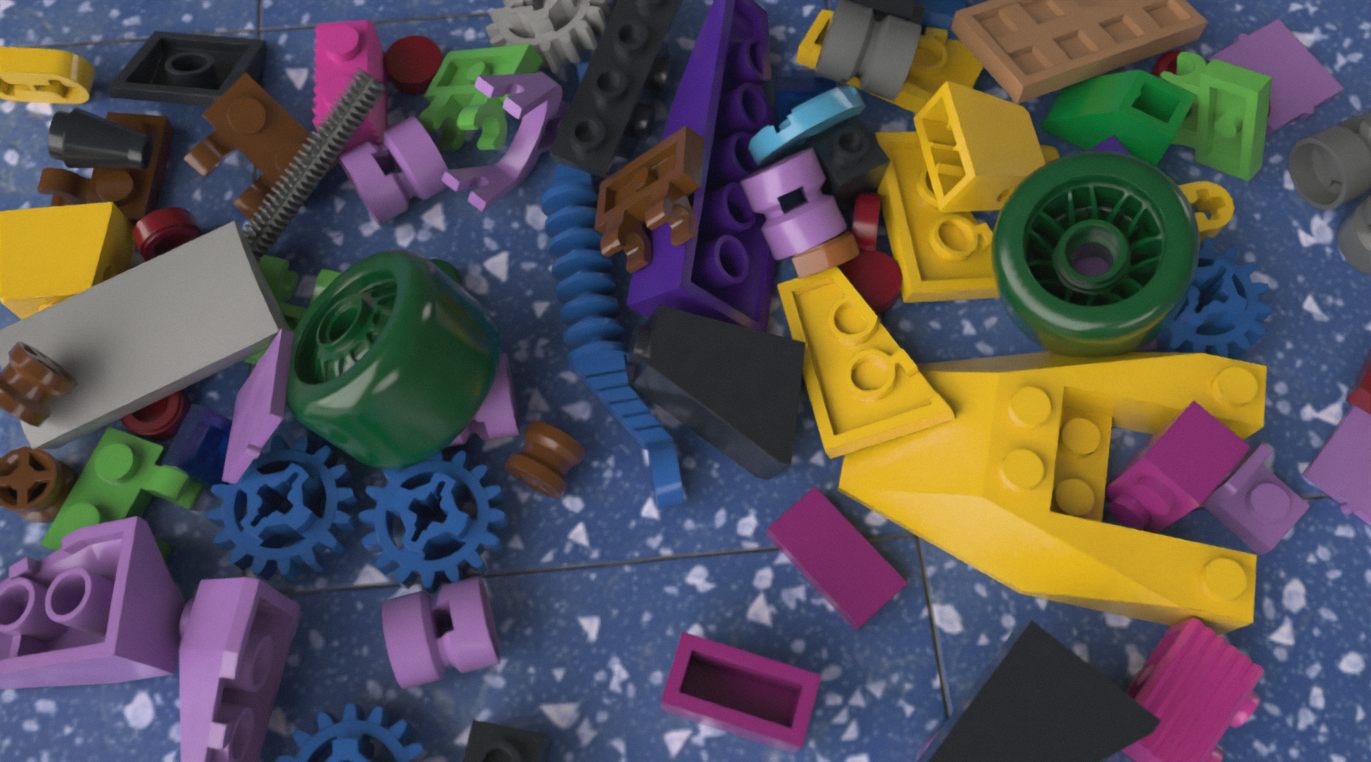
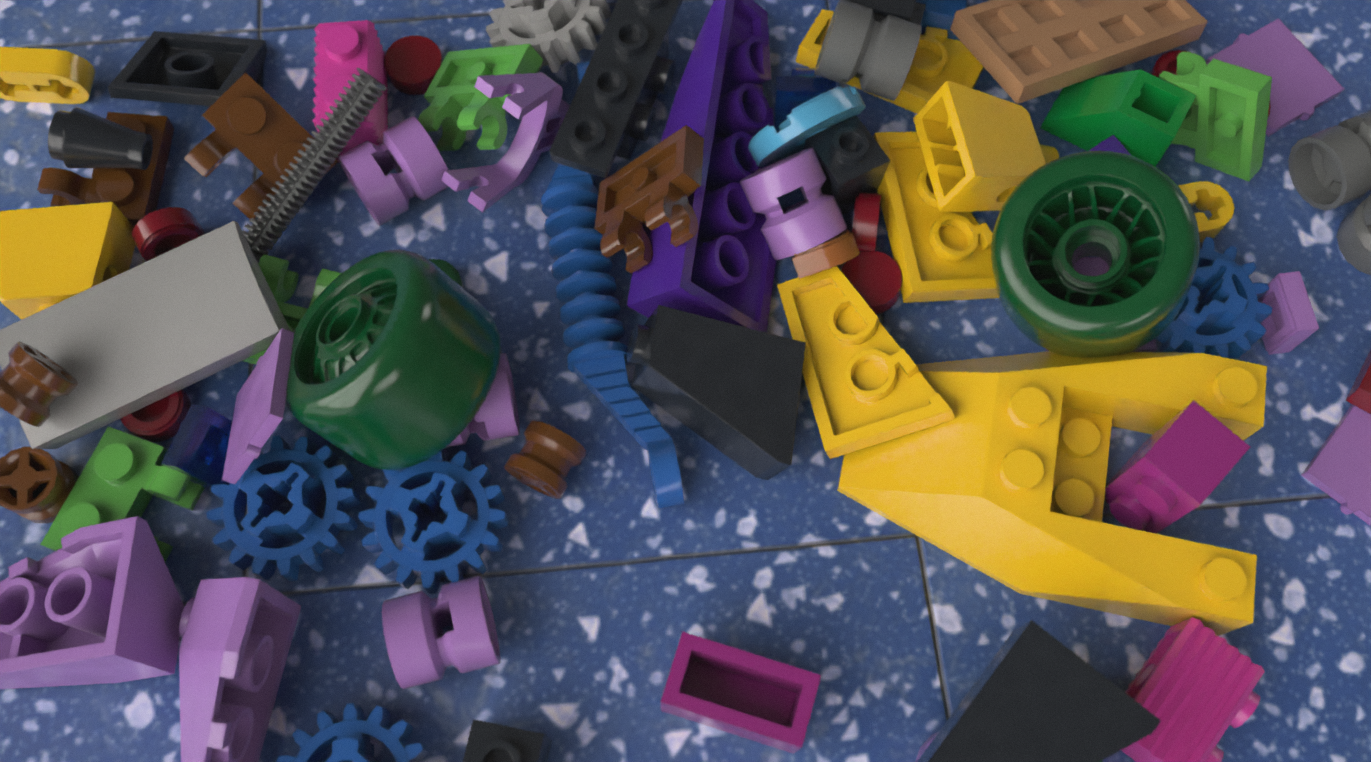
magenta tile [765,486,907,632] -> none
medium lavender bracket [1201,442,1310,556] -> none
none -> medium lavender tile [1258,271,1319,355]

